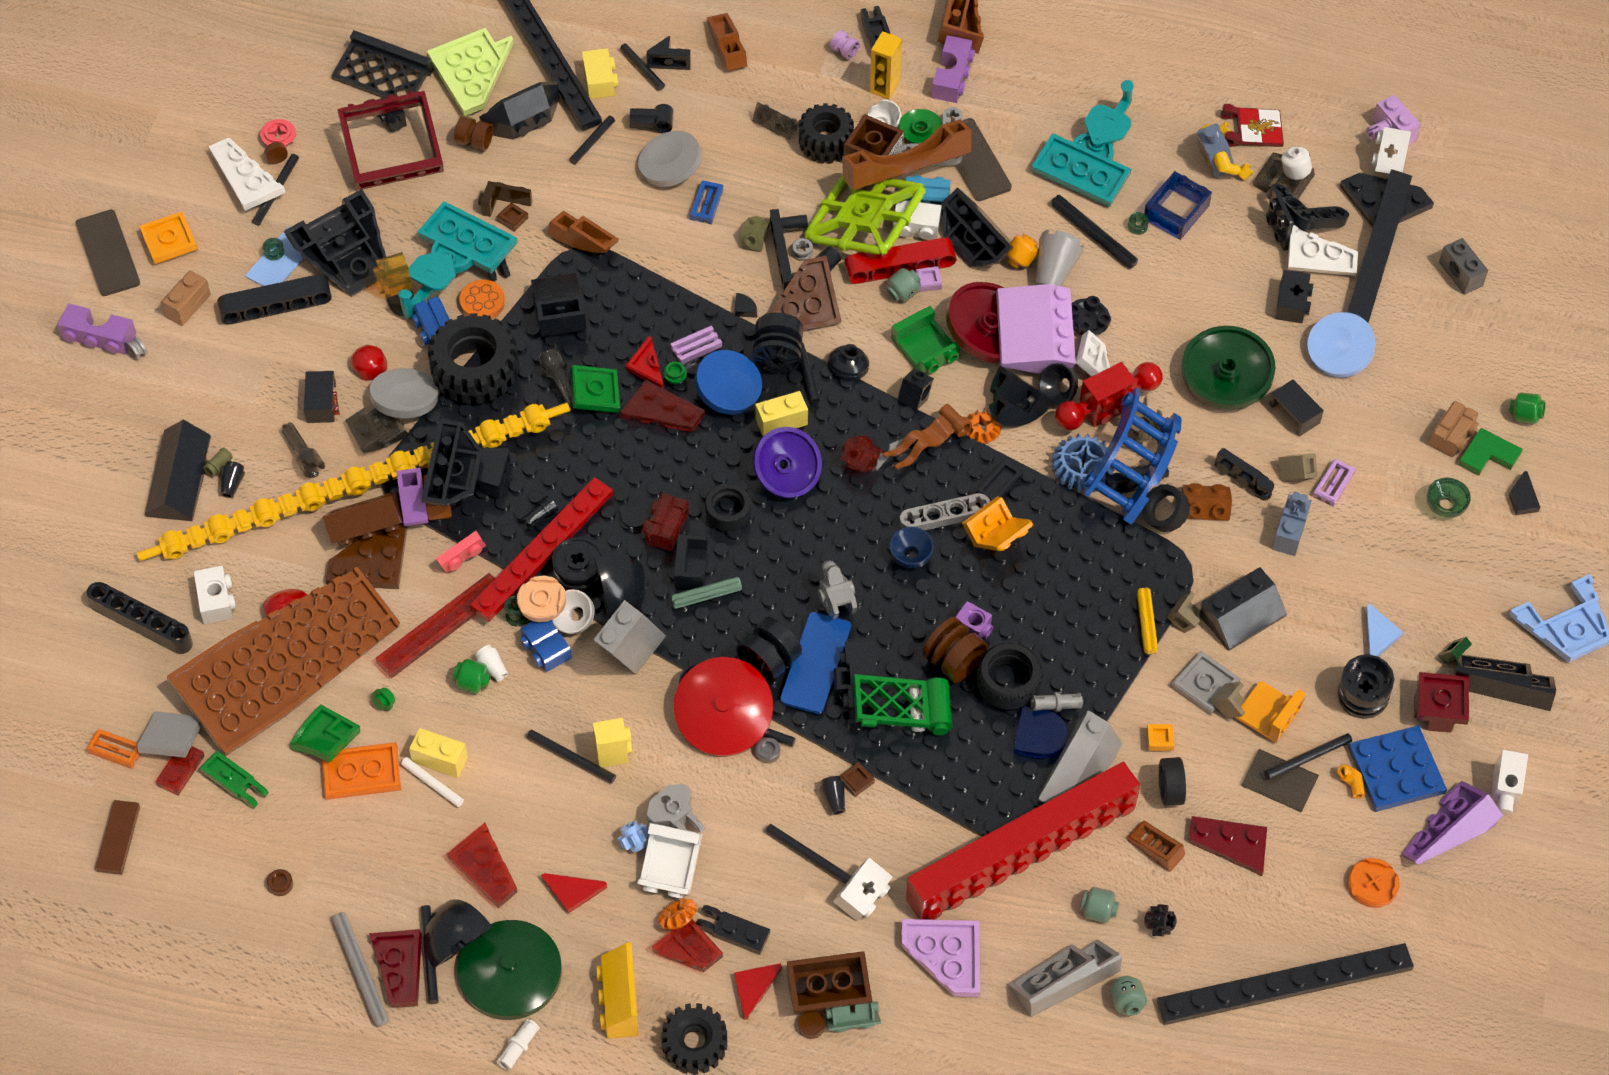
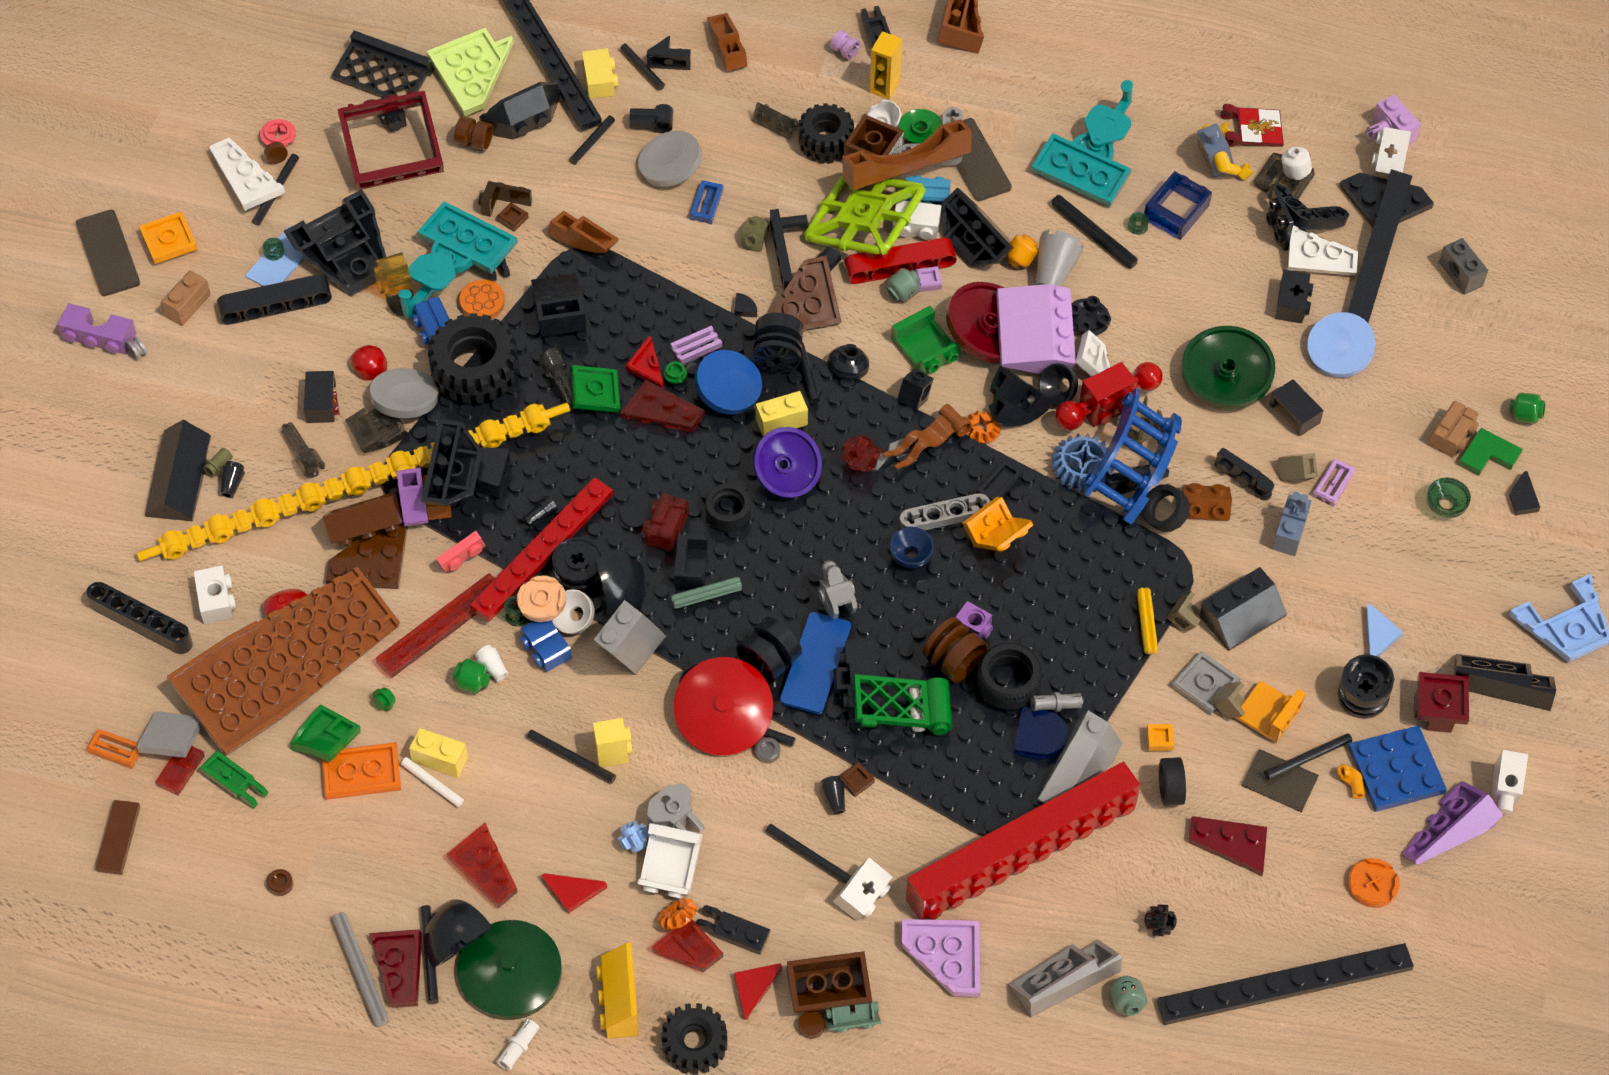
light grey bush [792,238,813,261] -> none
medium lavender arch [931,35,975,103] -> none
sand green head [1080,887,1119,924] -> none
dark orange slope [1128,820,1185,871] -> none
dark green tile [1439,637,1472,663] -> none

